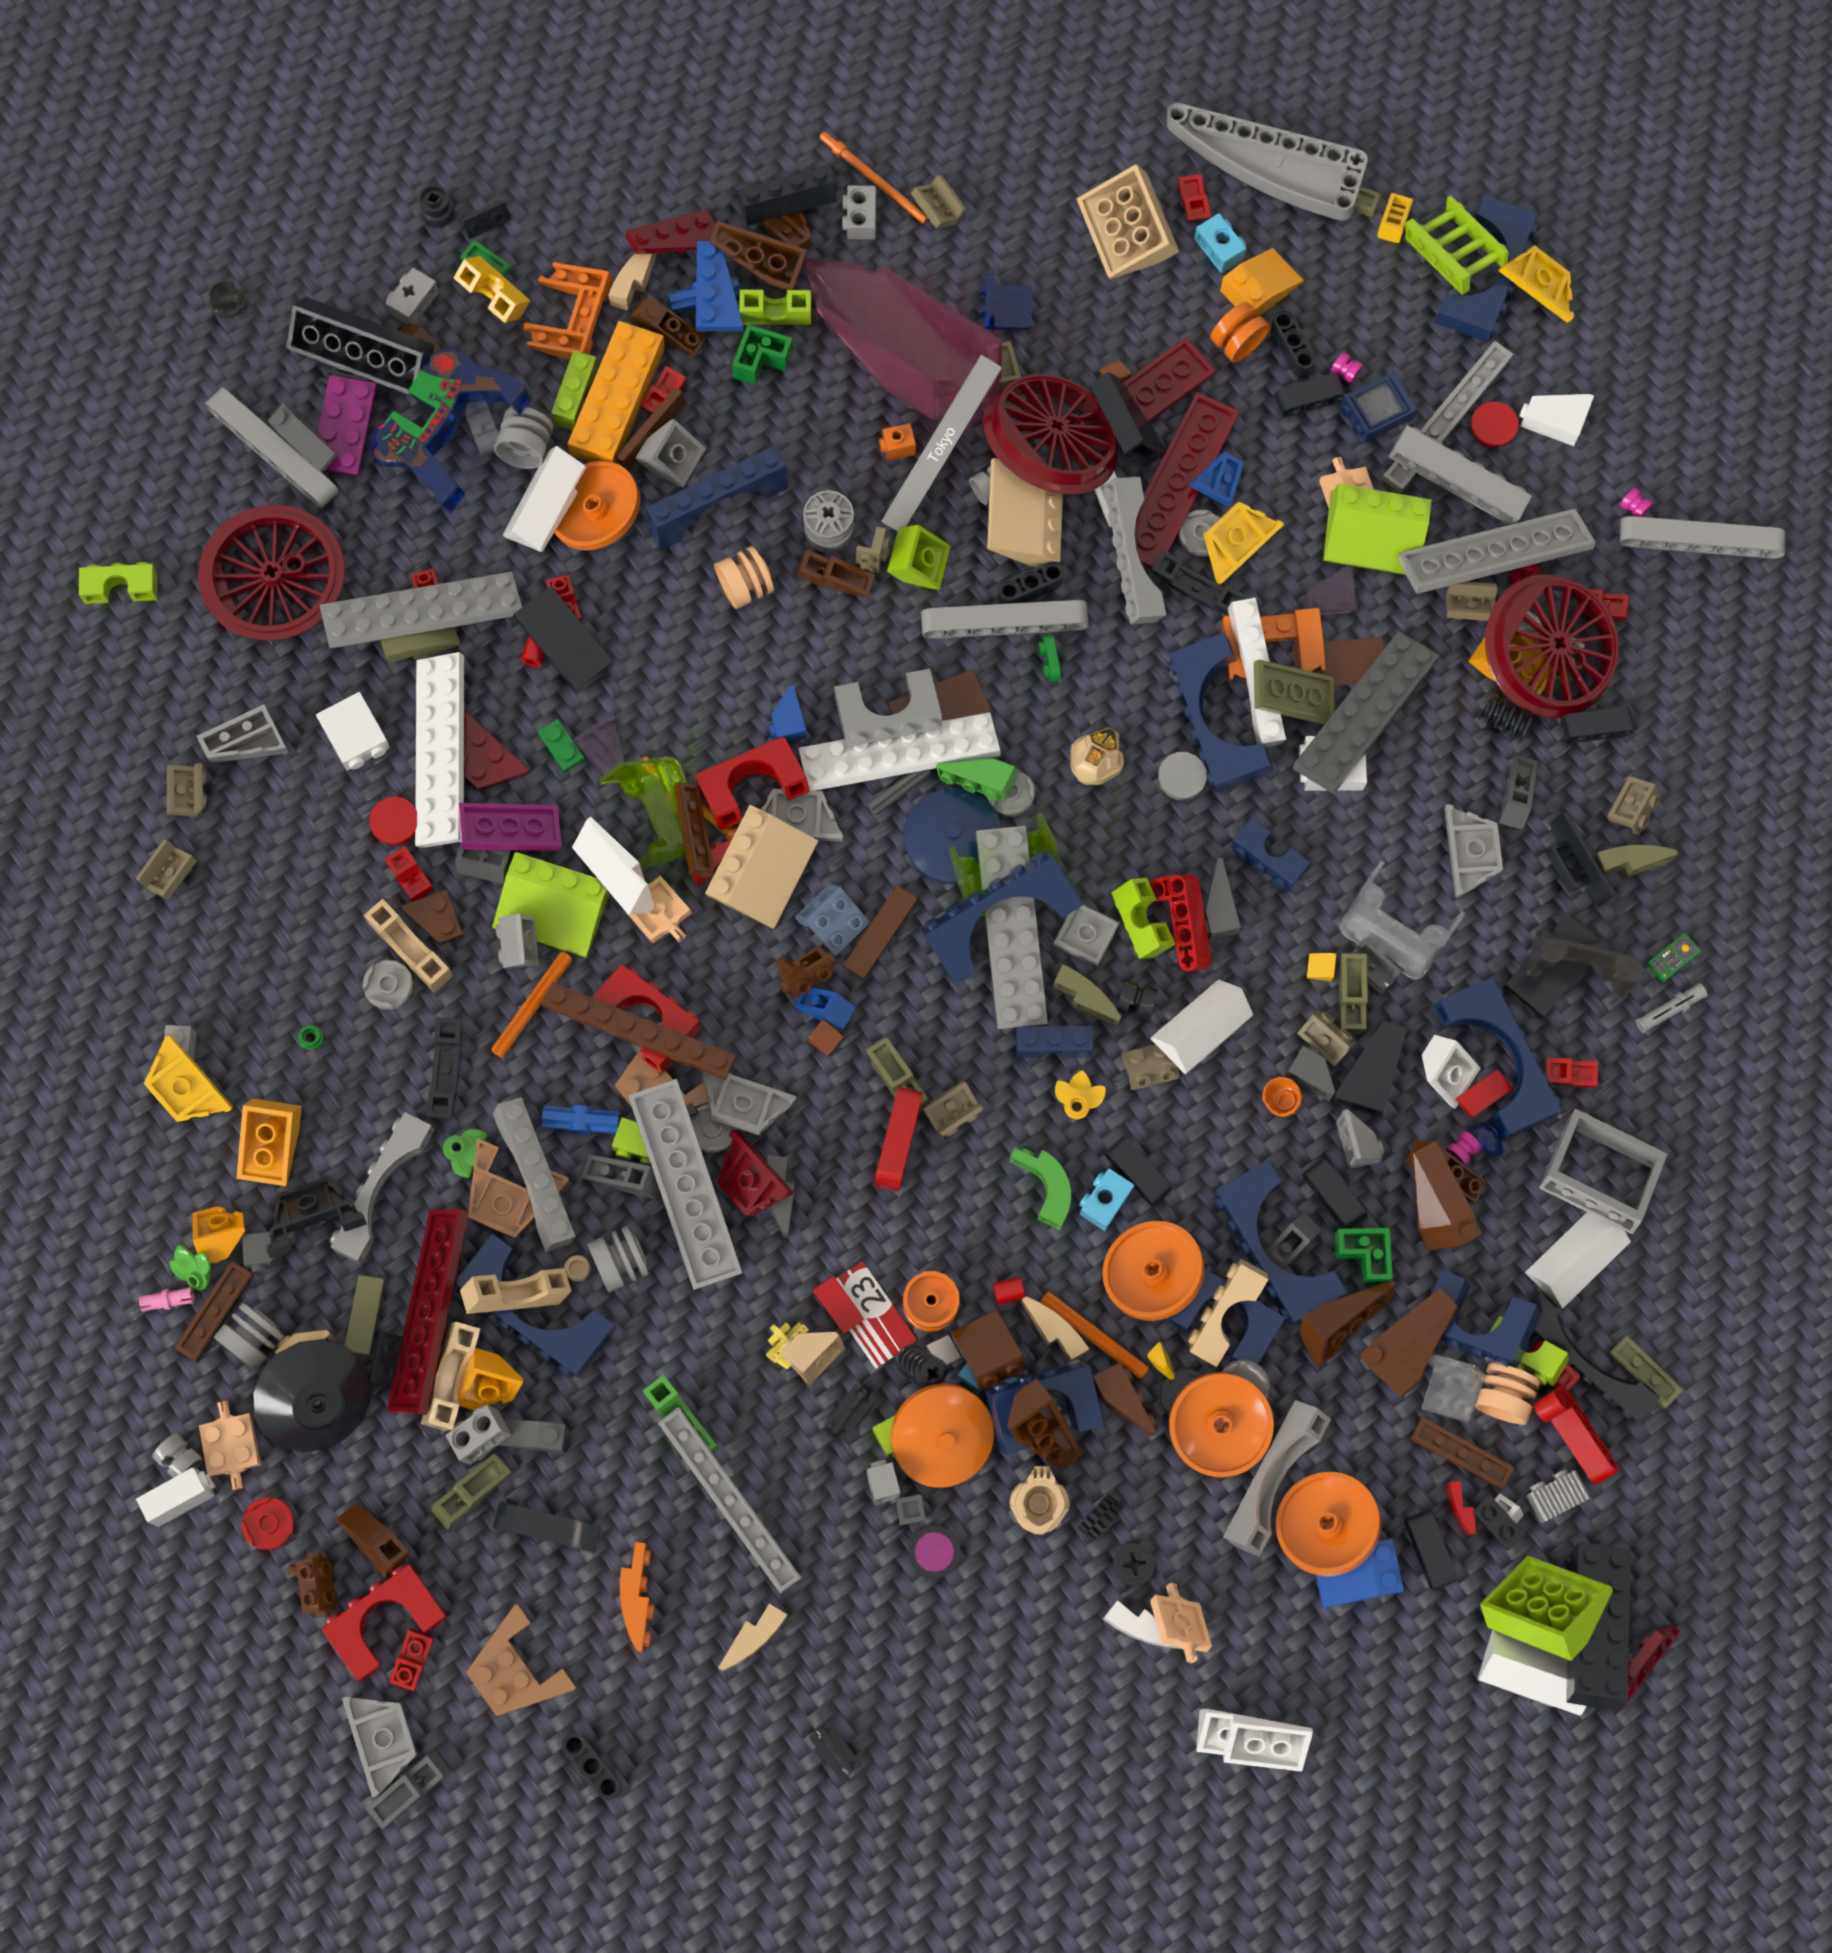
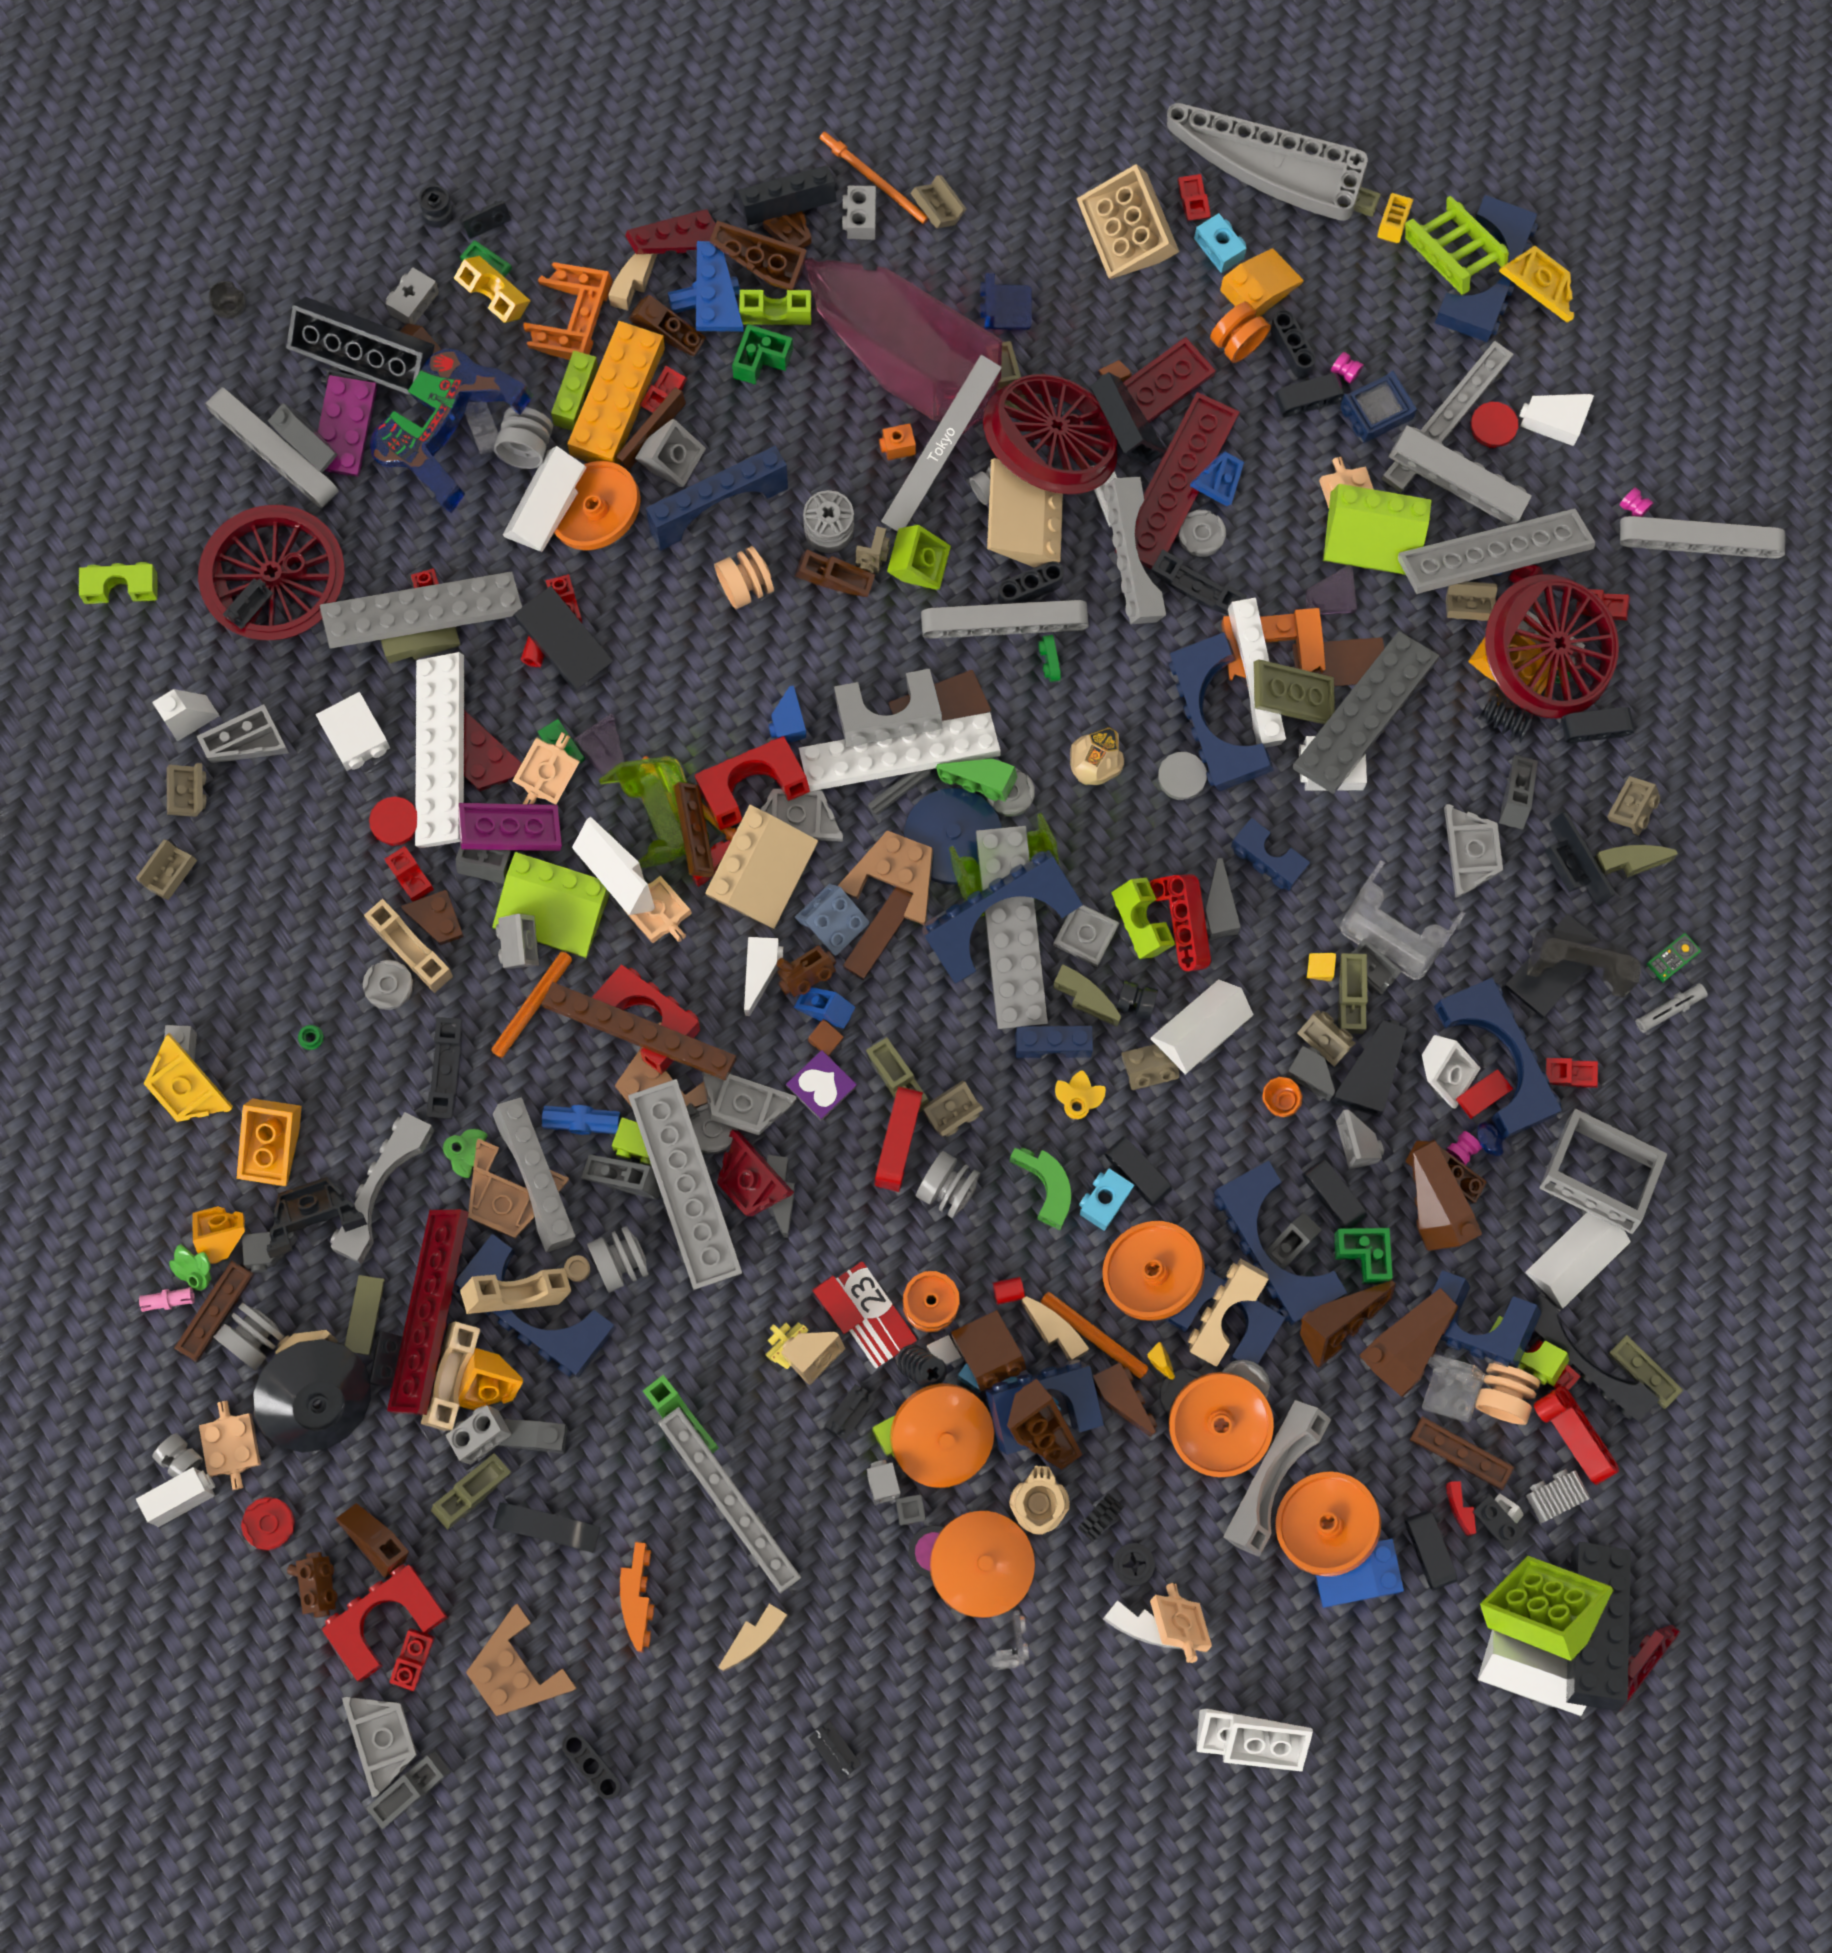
yellow wing [1203,502,1284,584] -> none
none -> white slope [152,689,219,742]
none -> black hinge [222,579,273,629]
none -> light nougat plate [513,732,580,805]
none -> white slope [744,937,783,1016]
none -> tile [786,1050,857,1121]
none -> medium nougat wing [838,831,933,925]
none -> light grey wheel [916,1151,980,1219]
none -> orange dish [930,1511,1035,1618]
none -> clear bracket [990,1610,1029,1670]

